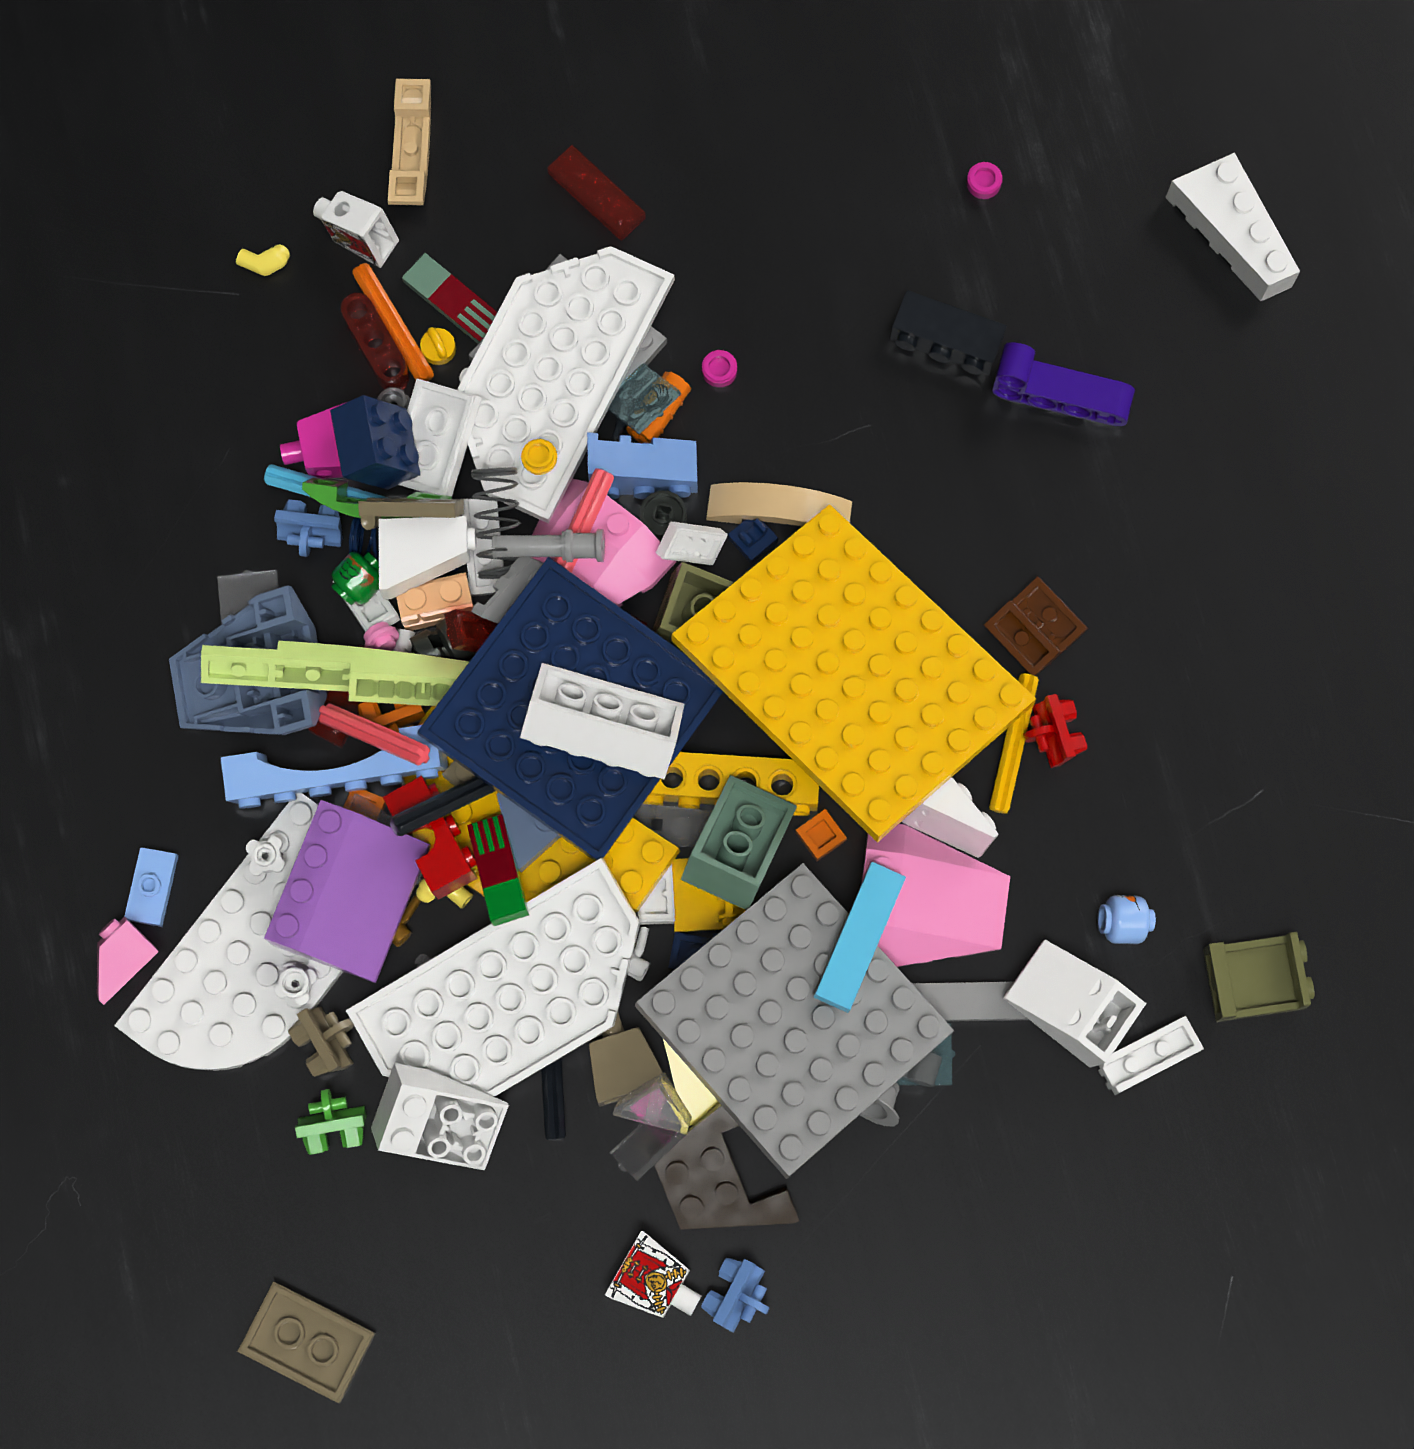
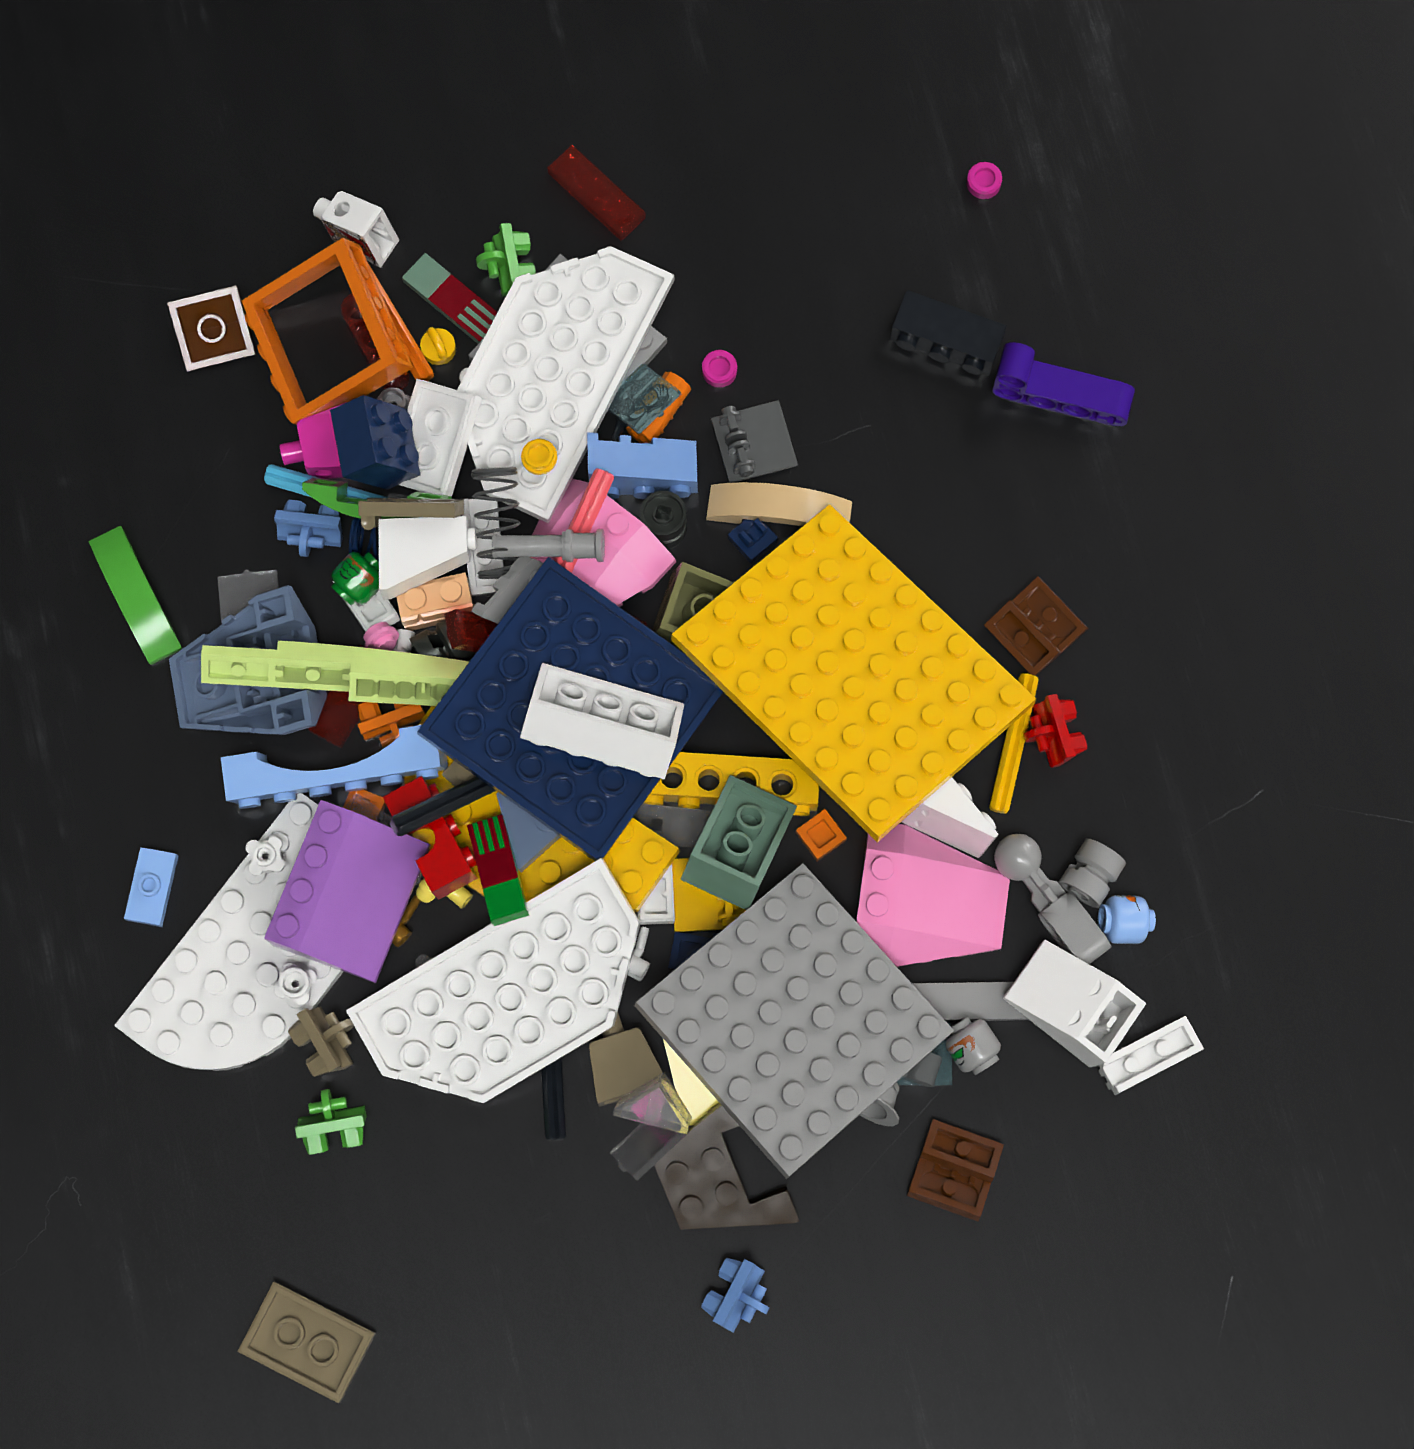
bright pink slope [97,916,158,1005] -> none
light yellow arm [236,244,290,276] -> none
coral axle [318,703,430,766] -> none
white slope [371,1063,509,1171] -> none
tan slope [388,79,431,205] -> none
torso [605,1231,702,1318] -> none
white plate [656,521,728,565] -> none
medium azure tile [814,862,906,1013] -> none
white wedge [1166,153,1300,301] -> none
olive panel [1203,932,1315,1022] -> none
none -> bright green slope [89,526,183,665]
none -> reddish brown slope [167,285,256,371]
none -> orange window [242,238,413,425]
none -> bright green hips [476,223,536,296]
none -> dark grey hinge [711,400,798,483]
none -> reddish brown slope [907,1119,1004,1222]
none -> light grey head [946,1017,1001,1075]
none -> light grey beam [994,834,1111,964]
none -> light grey wheel [1058,838,1126,908]

